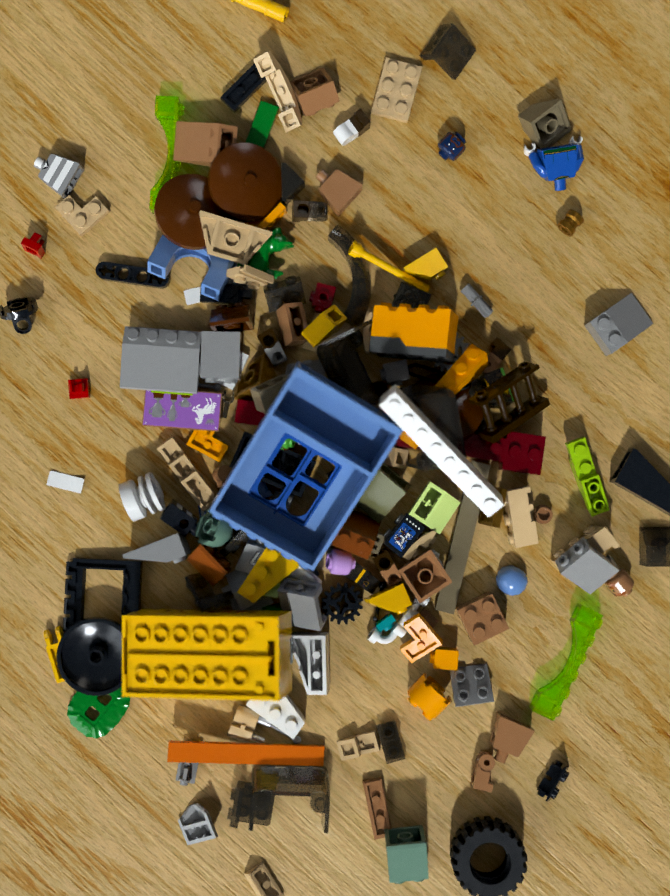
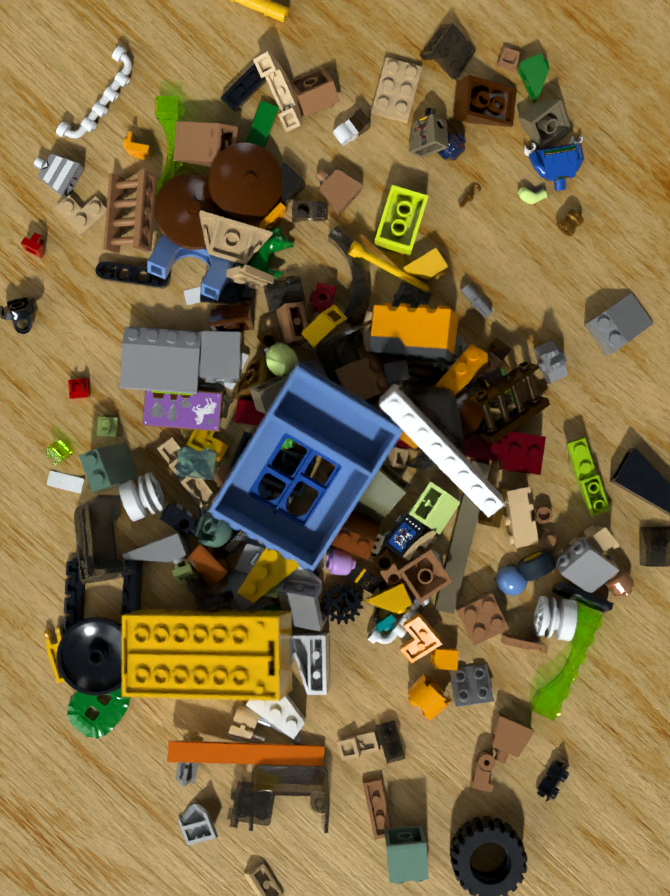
none -> clear neon green tile [45,440,73,466]
none -> white bar [56,45,132,139]
none -> clear smoke windscreen [74,495,135,583]
none -> sand green slope [79,443,138,493]
none -> yellowish green tile [97,416,119,437]
none -> medium nougat fence [103,169,157,254]
none -> light orange bracket [124,131,153,160]
none -> yellowish green tile [172,559,197,585]
none -> clear light blue bracket [175,447,217,480]
none -> yellowish green helmet [266,343,298,376]
none -> medium nougat slope [335,354,390,401]
none -> neon yellow brick [374,185,429,256]
none -> dark tan torso [409,108,448,158]
none -> reddish brown slope [453,75,517,127]
none -> pearl gold hand [459,185,481,208]
none -> medium nougat tile [497,46,522,72]
none -> medium nougat wing [502,632,548,654]
none -> green slope [517,53,549,104]
none -> black wheel [517,549,556,581]
none -> yellowish green arm [518,187,547,204]
none -> light grey hinge [534,340,568,384]
none -> white wheel [534,596,577,641]
none -> medium nougat plate [536,528,562,553]
none -> black tile [552,581,614,614]

